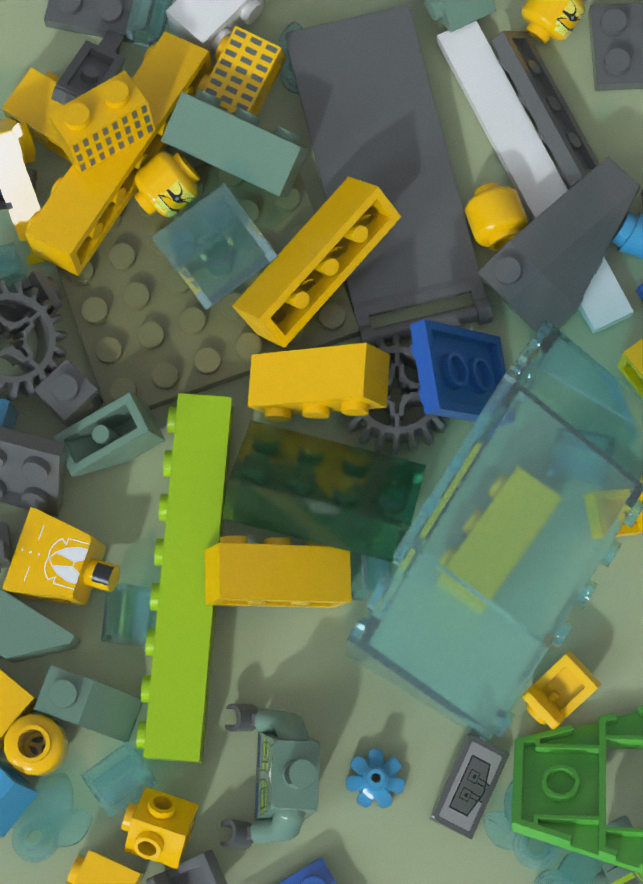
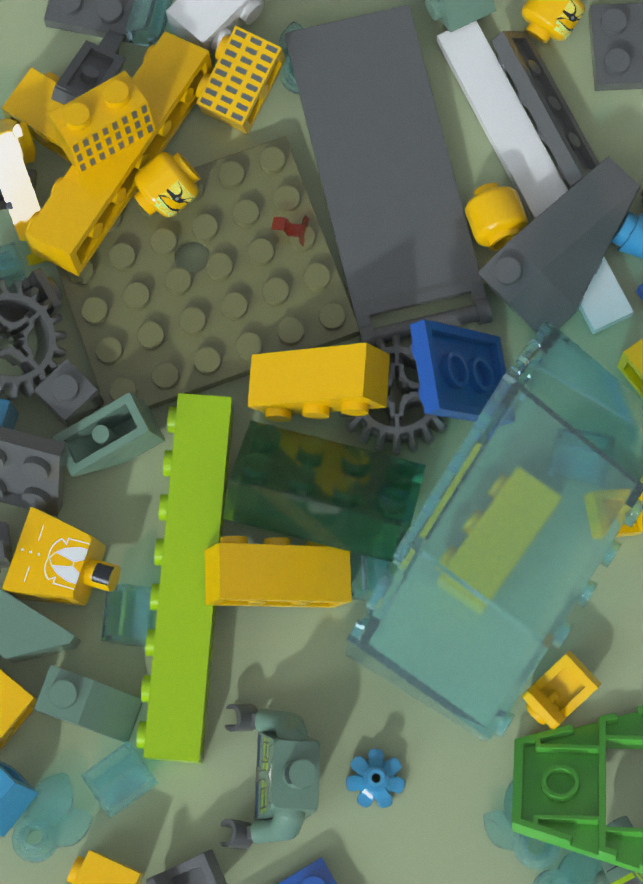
yellow head [4,714,68,776] -> none
yellow brick [121,787,199,869] -> none
clear light blue slope [149,183,278,310] -> none
sand green brick [161,89,309,197] -> none
yellow brick [232,176,401,348] -> none
slope [429,733,510,840] -> none
none -> clear red piece [271,215,309,246]

